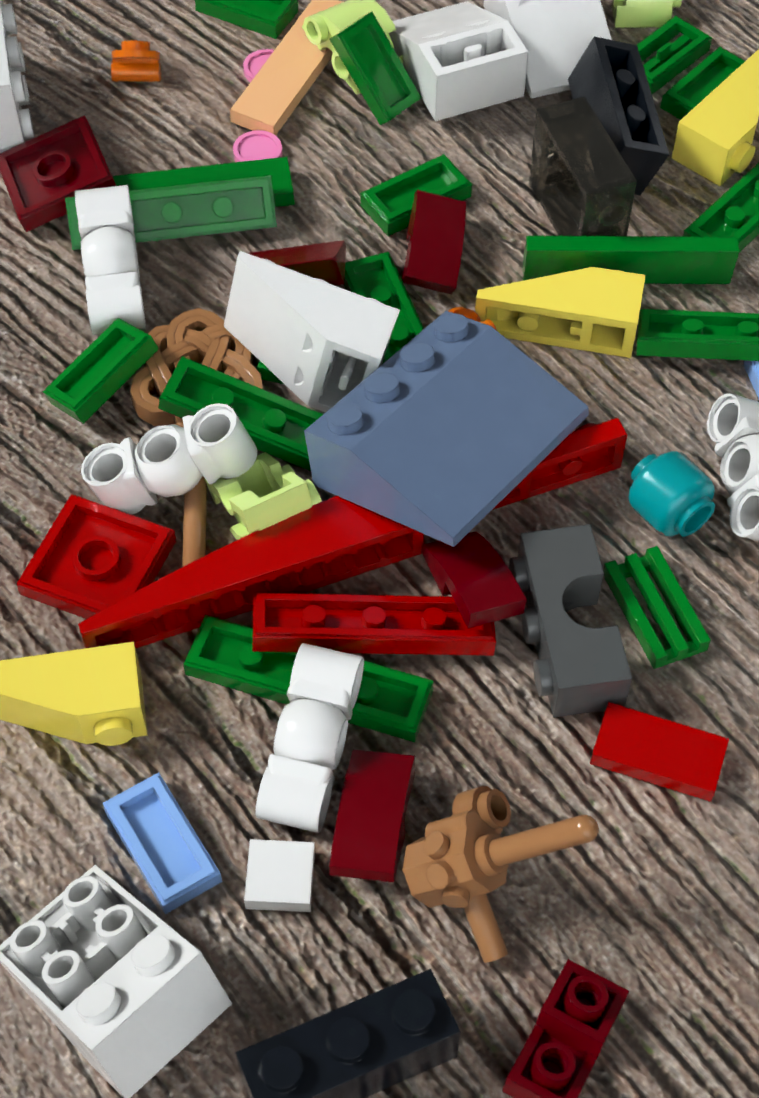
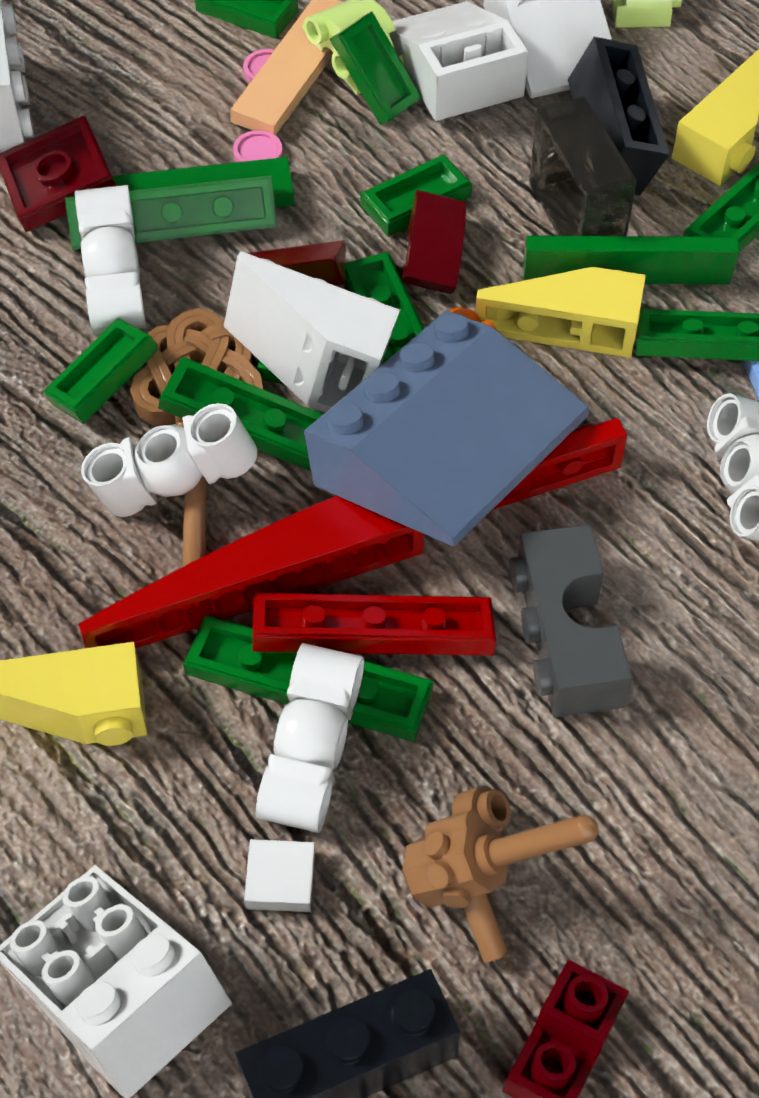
red tile [16,494,176,619] -> none
light blue tile [102,772,222,914] -> none
orange plate [111,40,161,82] -> none
yellowish green cylinder [205,452,322,540] -> none
dark red slope [329,749,415,883] -> none
dark red slope [421,531,527,629] -> none
red tile [590,702,729,802] -> none
green tile [603,546,711,669] -> none
teal head [628,451,715,537] -> none
green tile [637,16,712,95] -> none
green tile [660,46,745,120] -> none

